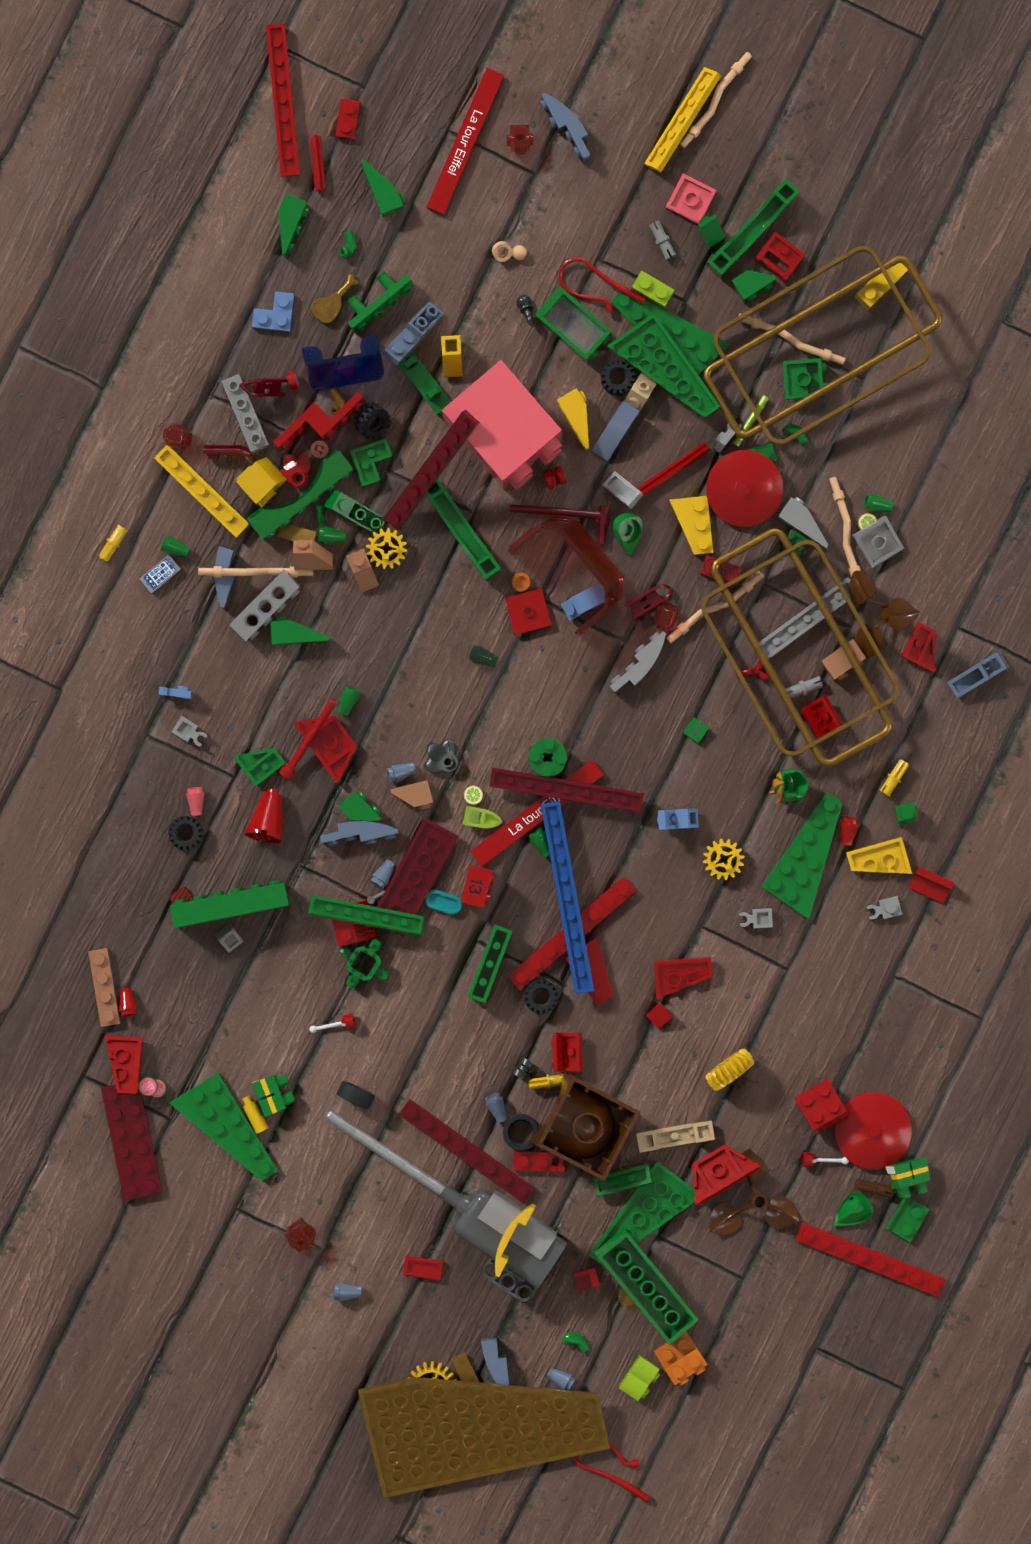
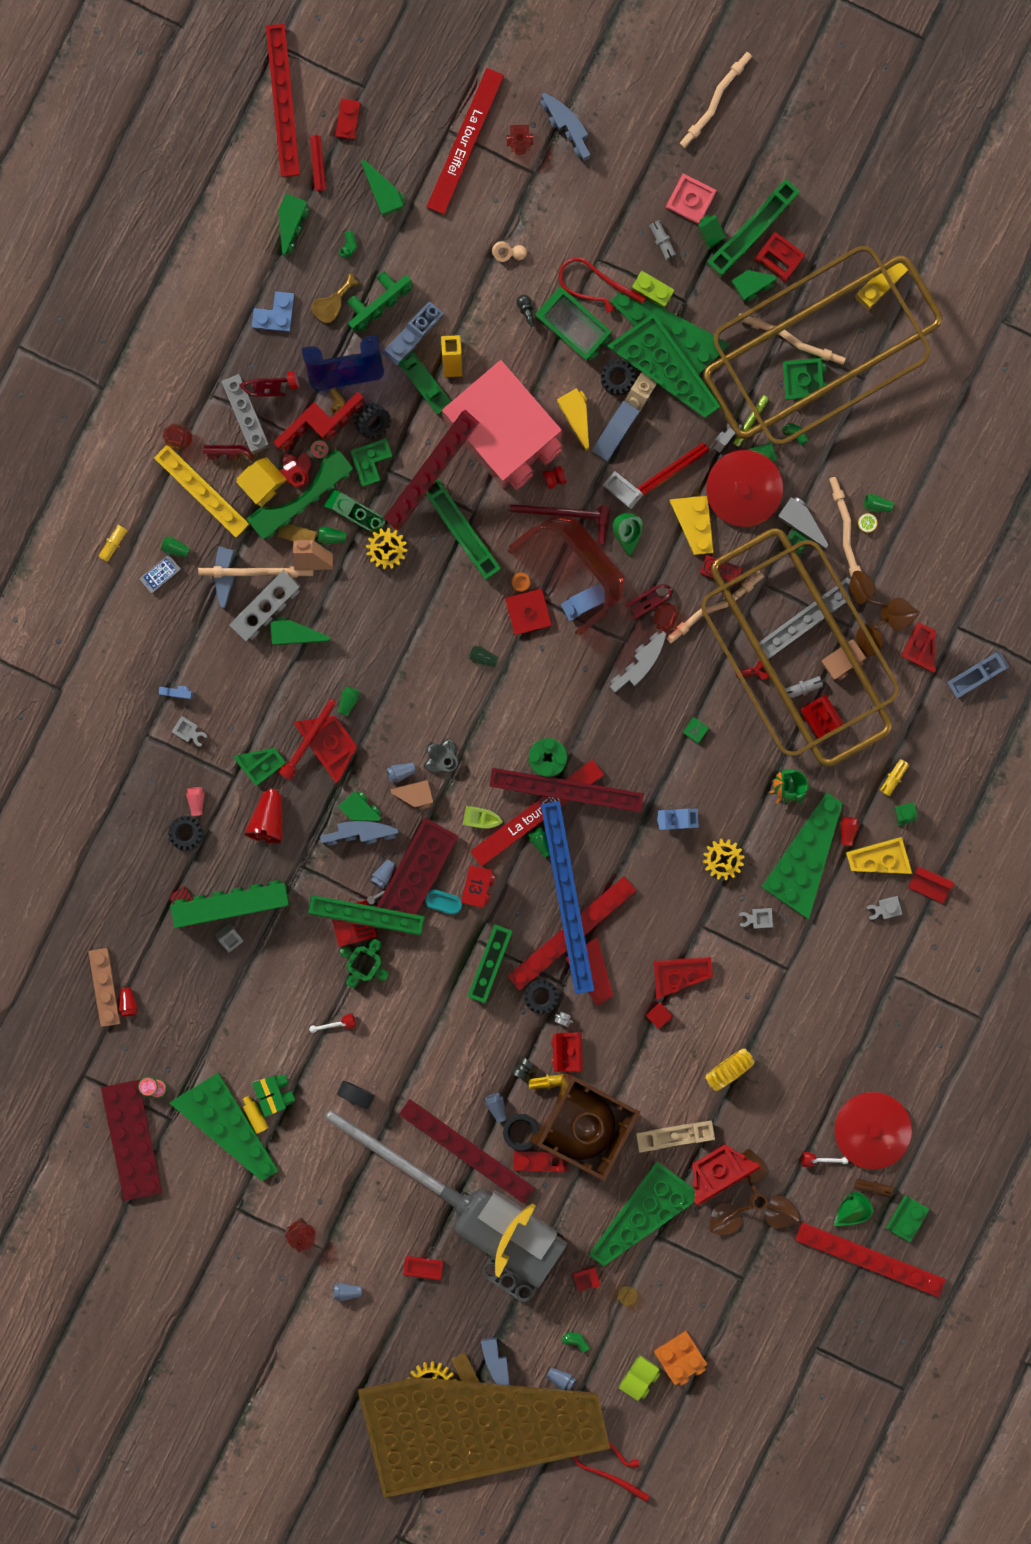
red wing [104,1036,143,1096] -> none
green piece [315,499,326,525] -> none
nougat slope [346,549,379,593] -> none
tile [464,785,483,805] -> none
green plate [593,1164,654,1197] -> none
green brick [594,1229,699,1345] -> none
yellow plate [644,67,721,172] -> none
red brick [794,1078,848,1135] -> none
light grey plate [852,515,905,568] -> none
green hips [886,1158,931,1198] -> none
none -> light grey plate [554,1012,573,1028]

